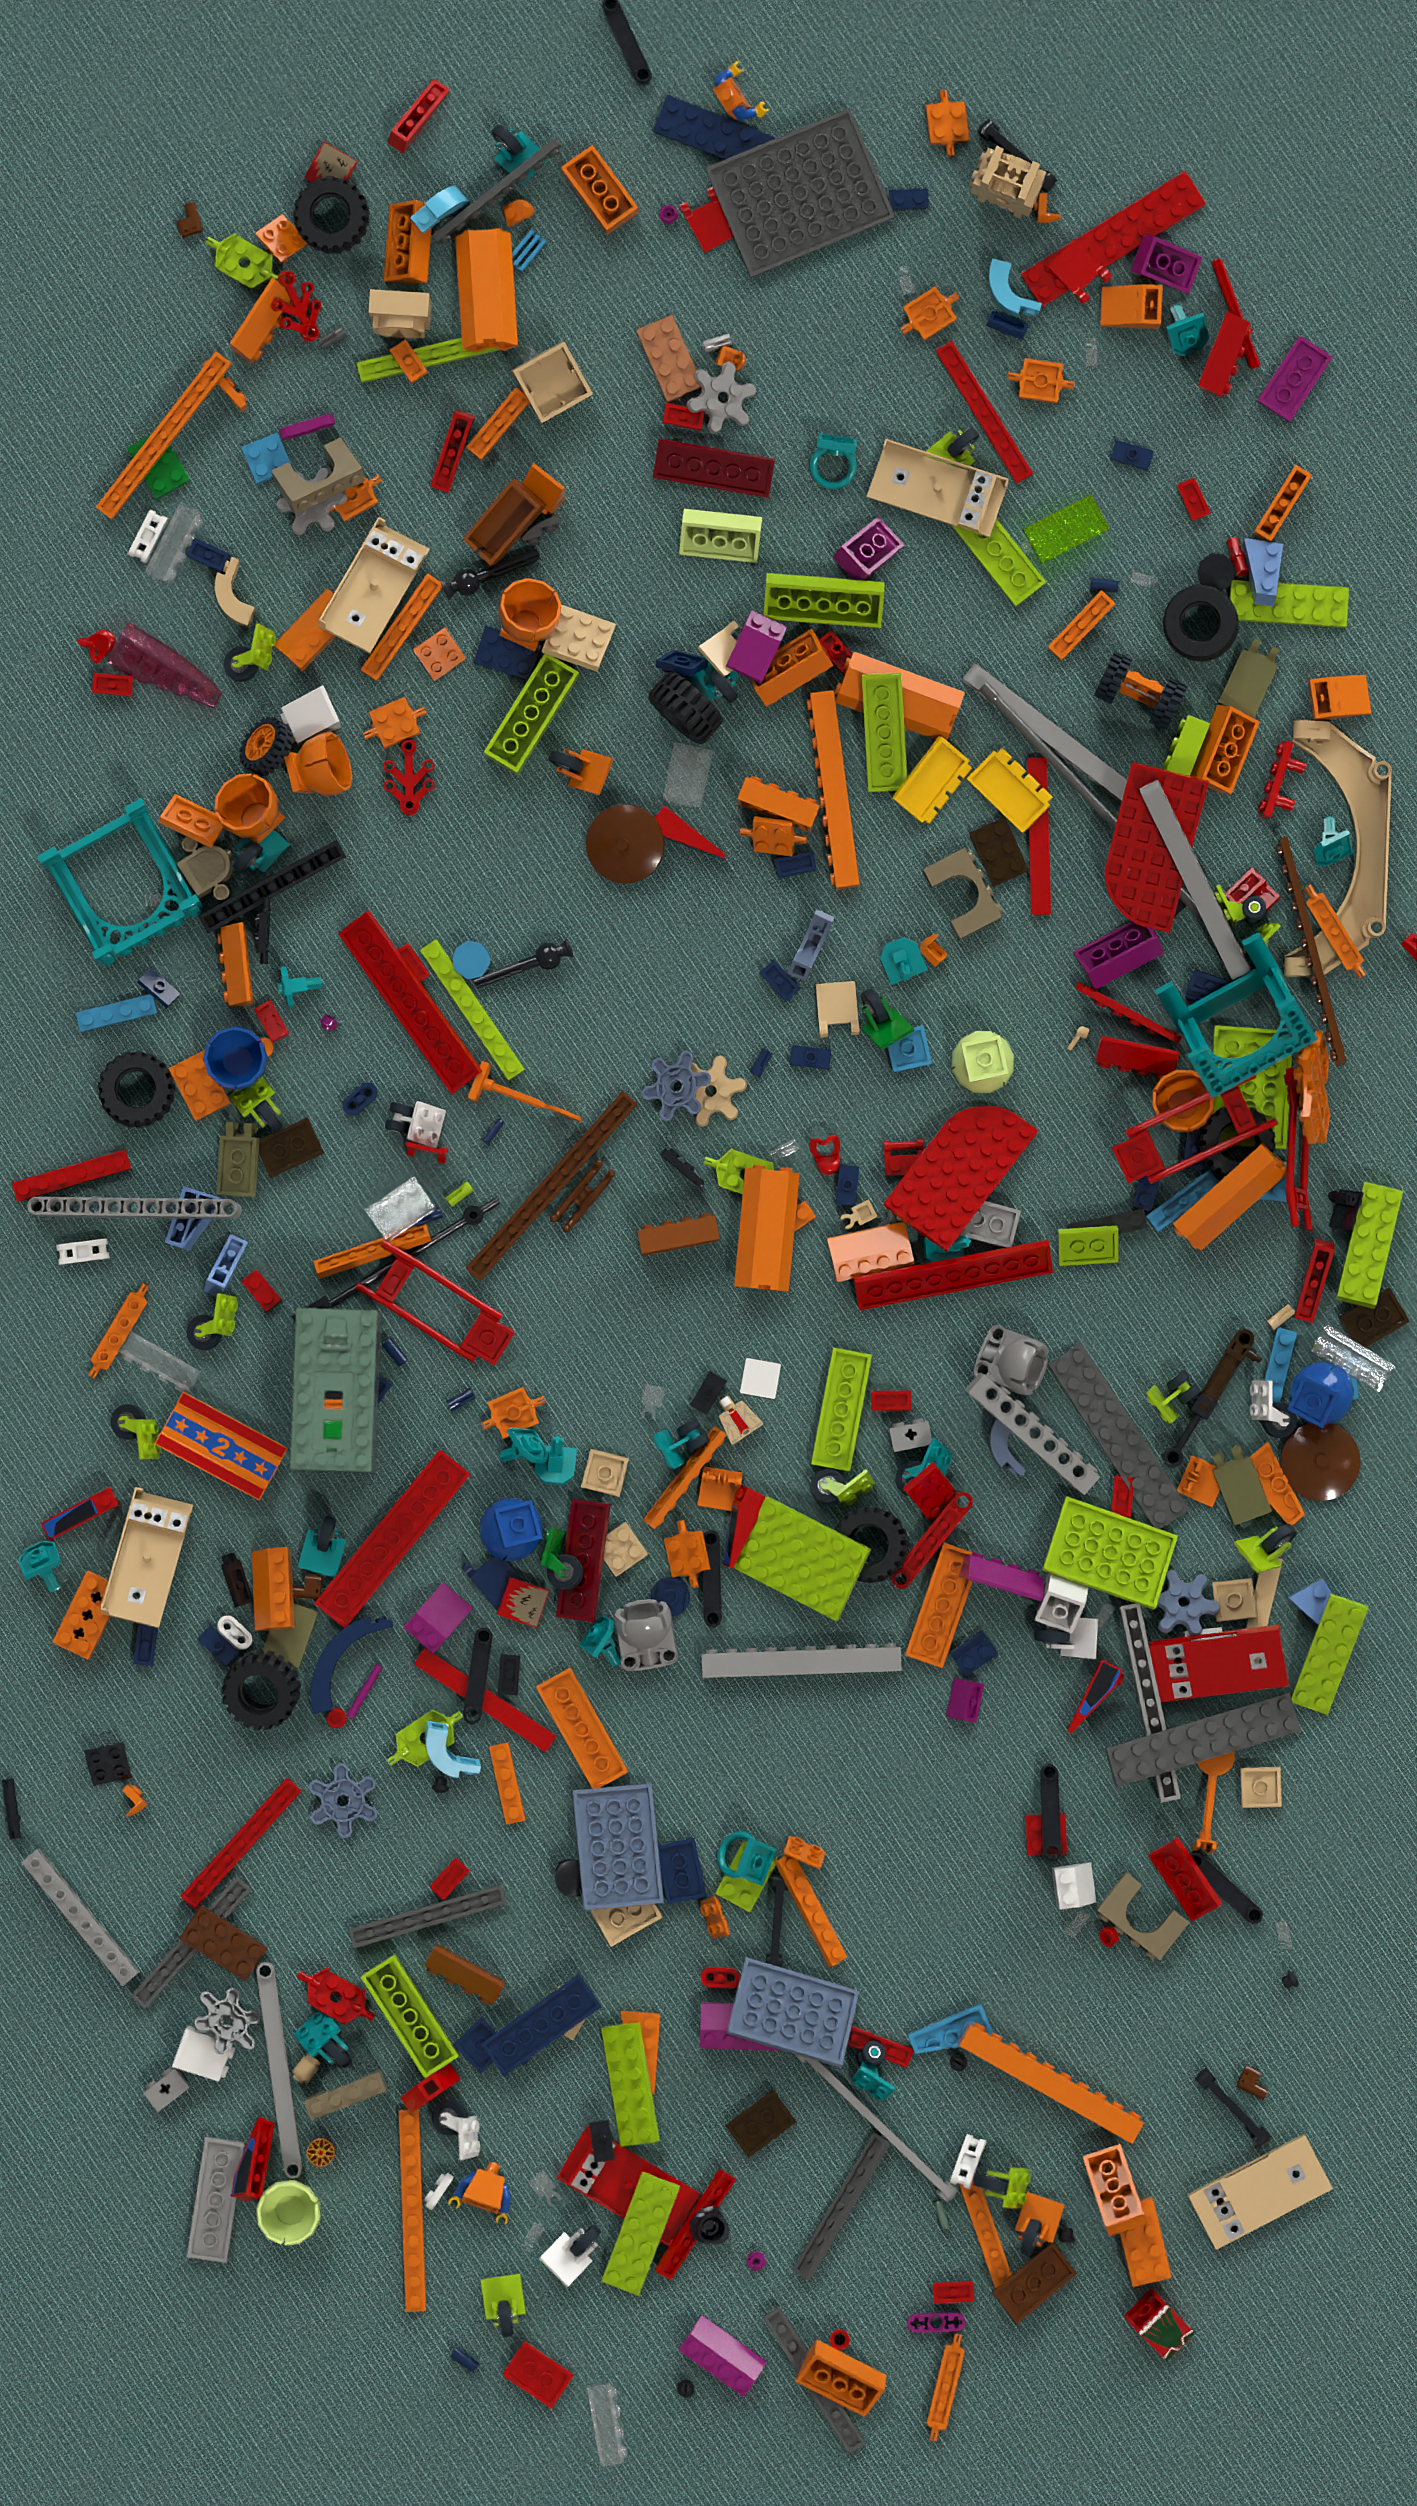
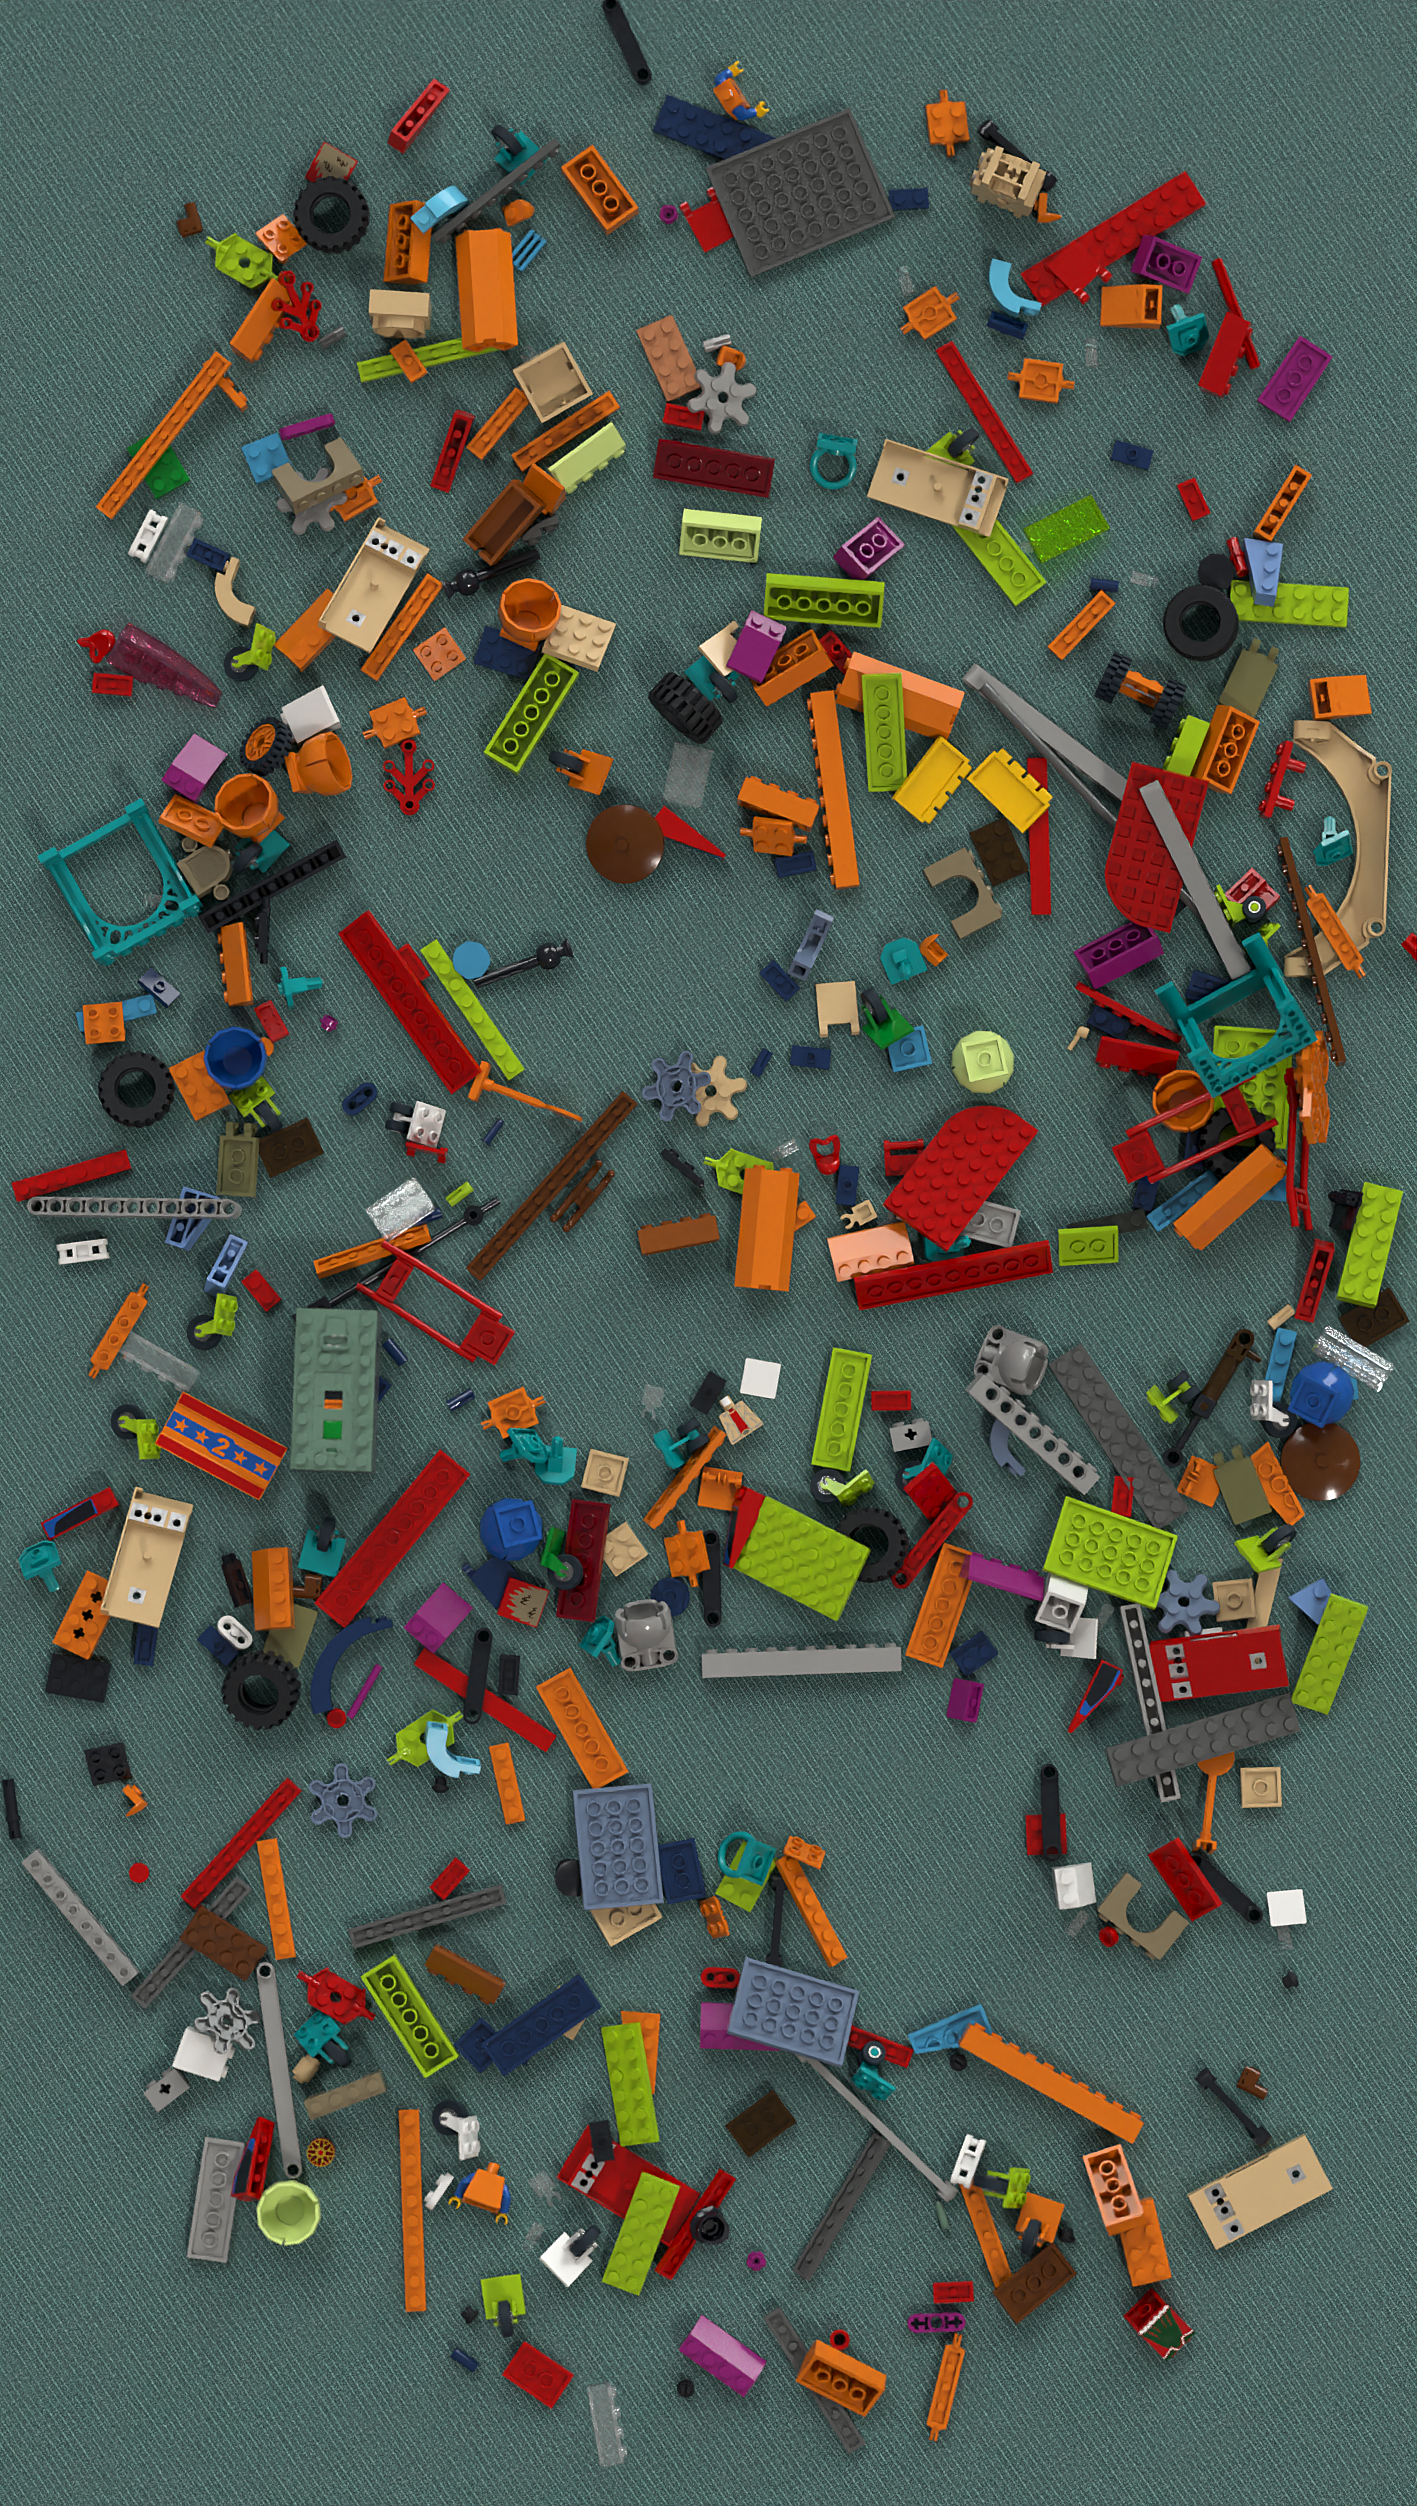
red slope [400,2063,461,2114] -> none
dark blue plate [655,649,708,678] -> none
none -> black plate [45,1653,112,1703]
none -> orange hinge [83,1002,126,1044]
none -> red tile [129,1863,149,1883]
none -> slope [161,733,228,804]
none -> orange plate [257,1838,296,1960]
none -> black piece [461,2306,478,2324]
none -> orange plate [511,391,620,472]
none -> yellowish green slope [548,422,626,494]
none -> dark blue plate [1087,1005,1131,1040]
none -> white sticker [1267,1889,1307,1926]

